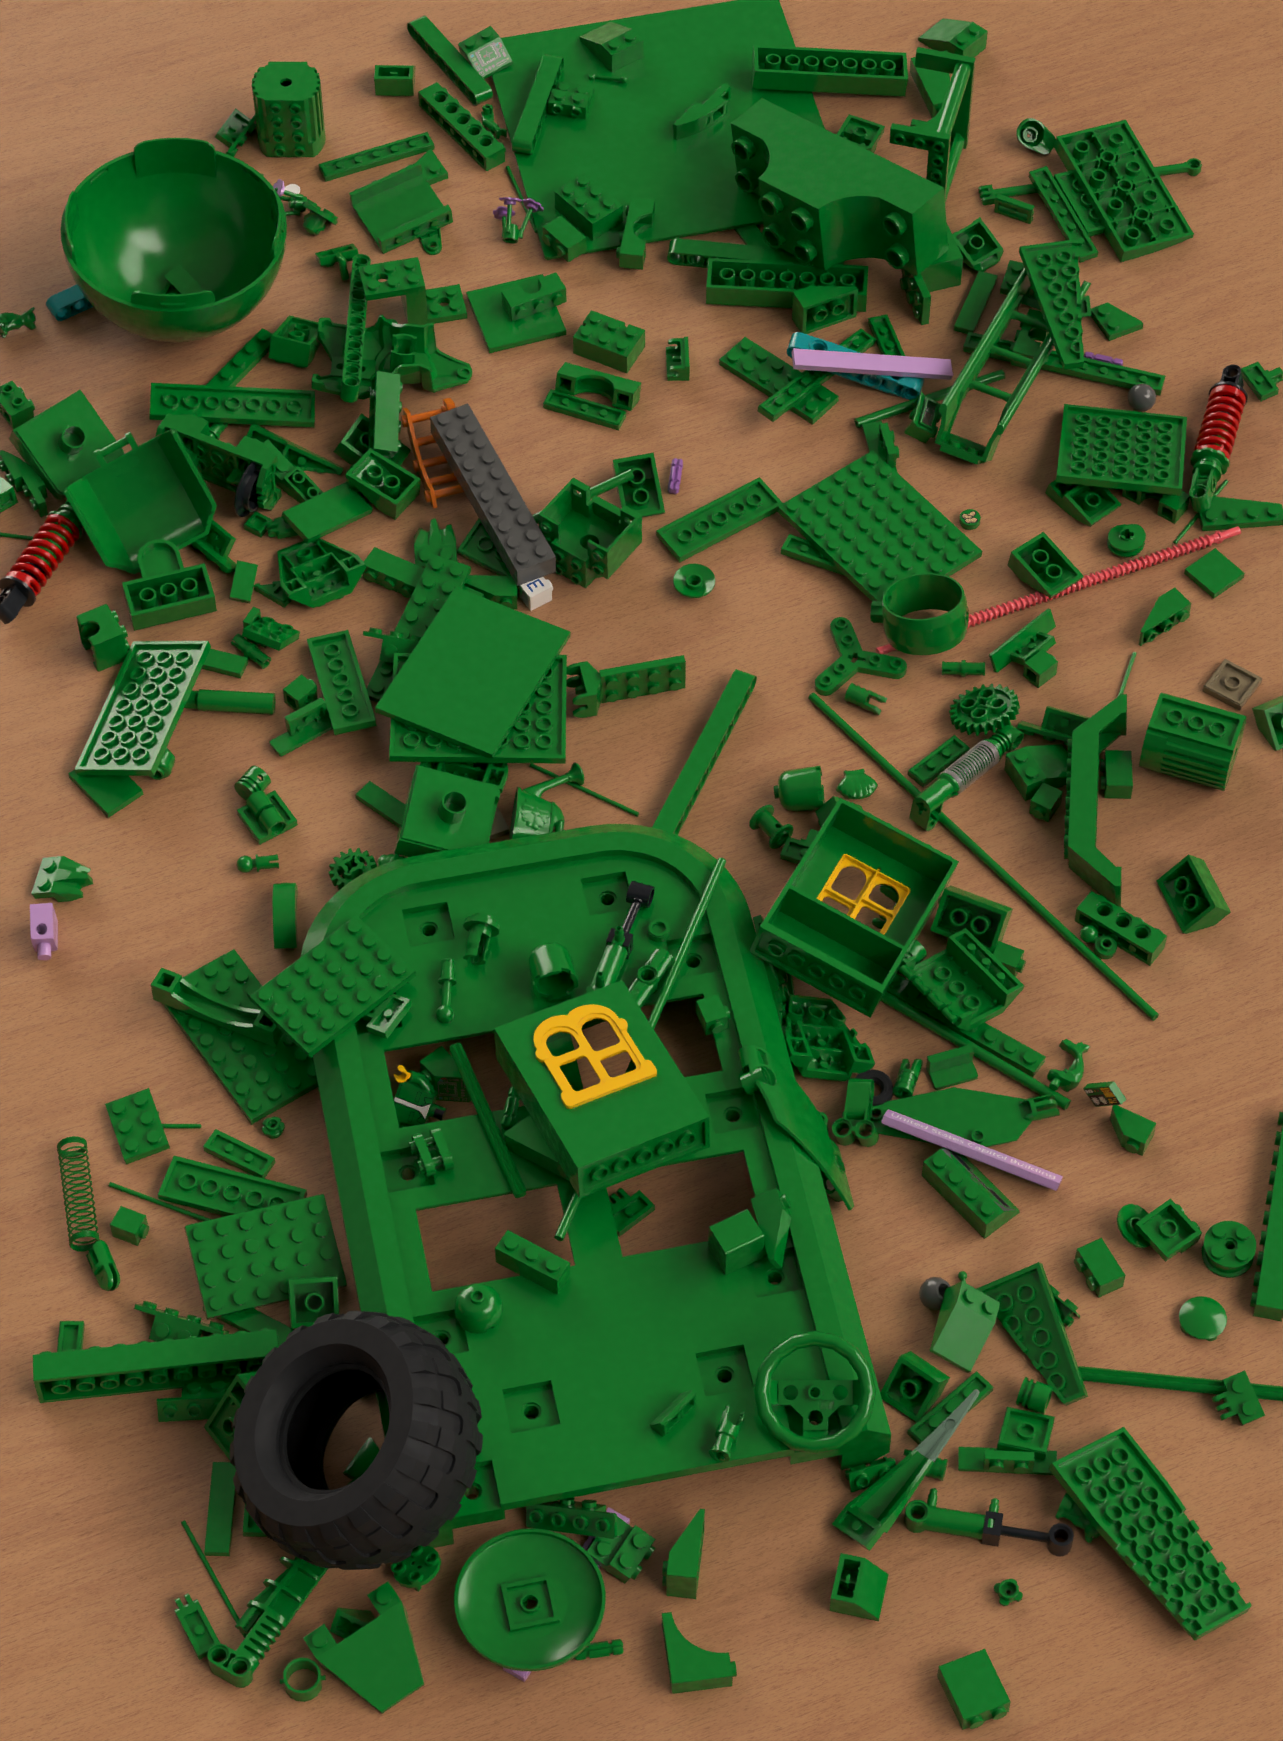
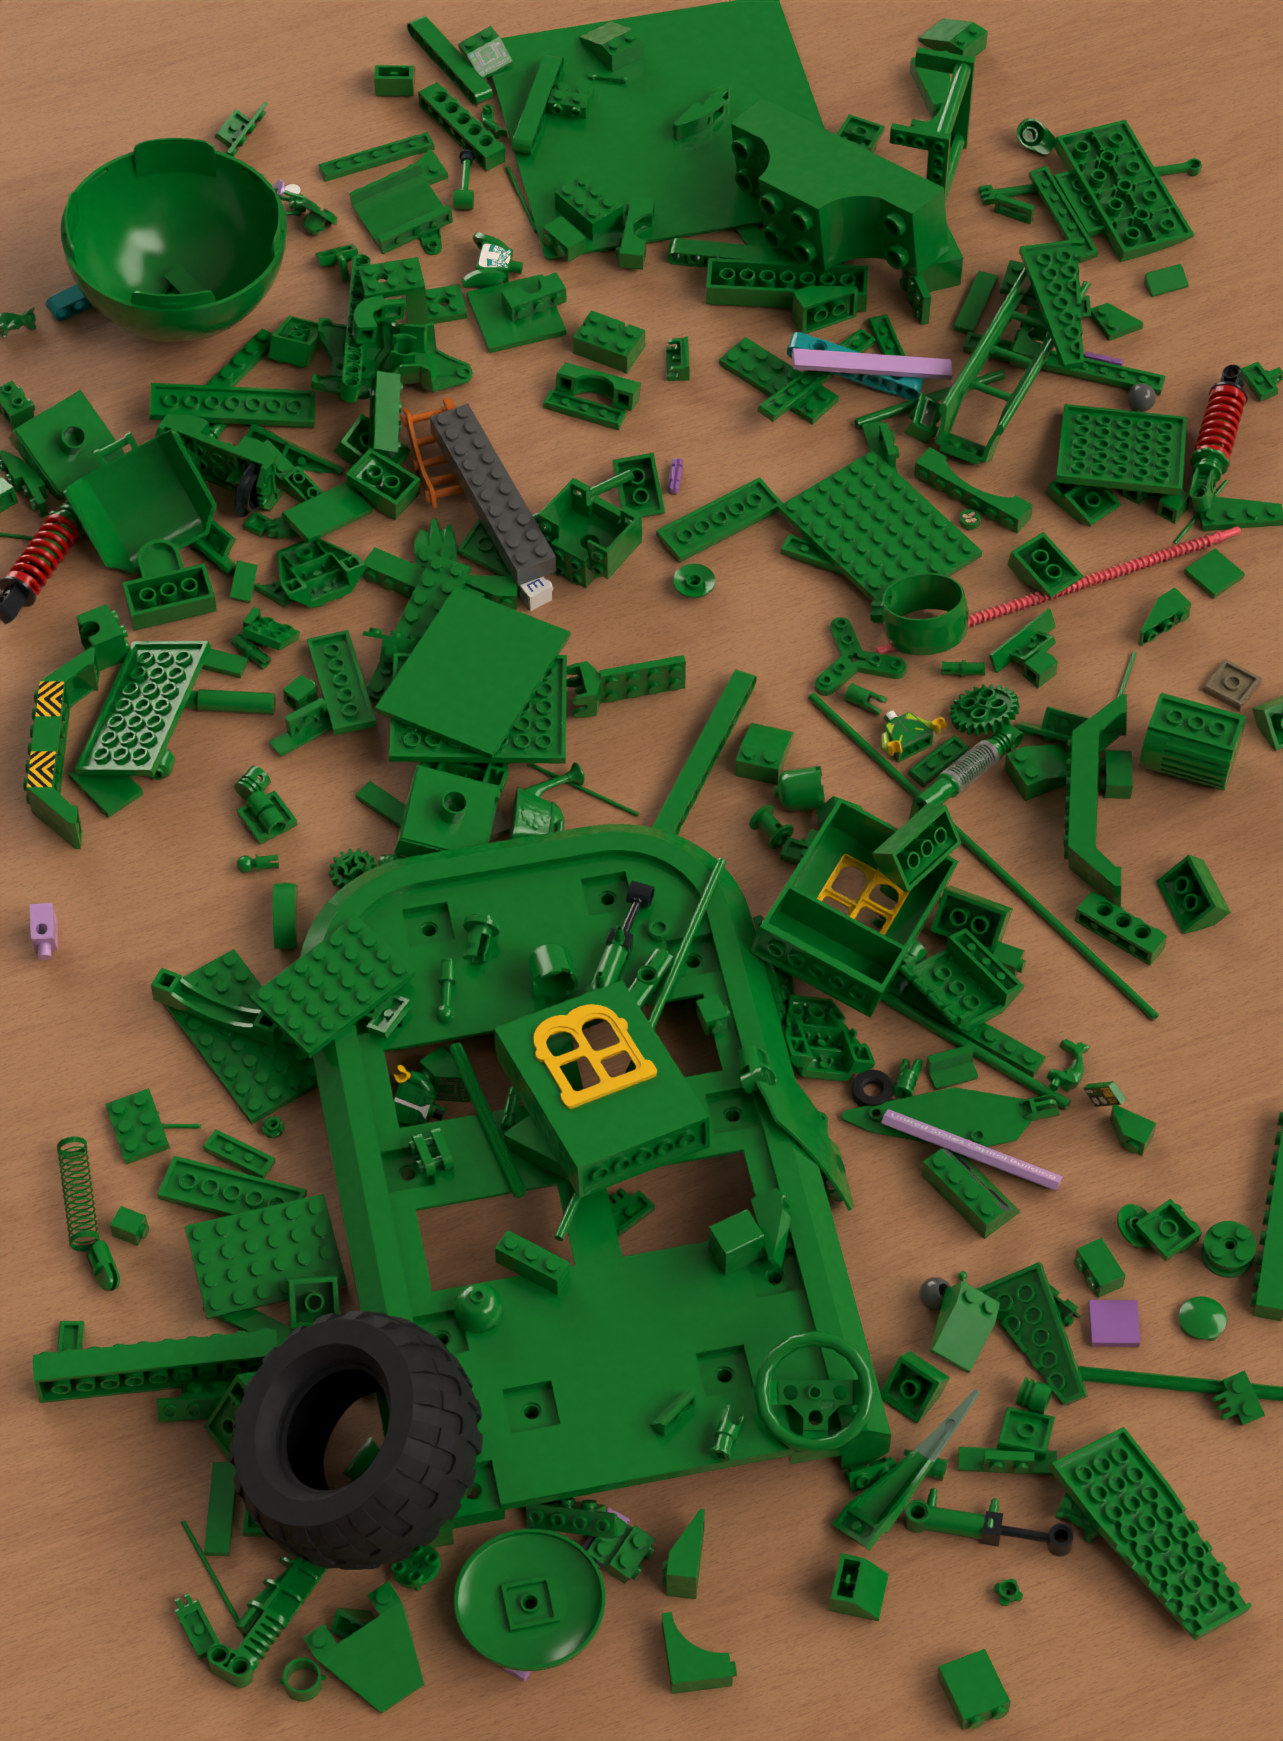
green plate [31,856,93,902] -> none
green axle [109,1182,212,1221] -> none
green bracket [134,1301,230,1342] -> none
green piece [252,62,326,157] -> none
plant [493,197,544,243] -> none
green axle [575,1639,624,1660] -> none
green brick [751,45,908,97] -> none
green piece [832,1078,879,1147] -> none
green animal [836,769,878,799] -> none
green tile [907,1371,994,1445] -> none
green slope [952,217,1004,272] -> none
green brick [1029,782,1063,822] -> none
green plate [1080,925,1117,959] -> none
green piece [1107,524,1146,557] -> none
none -> green slope [23,647,100,849]
none -> green arch [351,295,406,344]
none -> green piece [453,149,475,210]
none -> green torso [462,232,523,288]
none -> green slope [735,723,794,785]
none -> green slope [872,804,962,892]
none -> torso [881,711,947,763]
none -> green arch [914,447,1033,533]
none -> medium lavender tile [1089,1300,1140,1347]
none -> green slope [1144,264,1189,297]

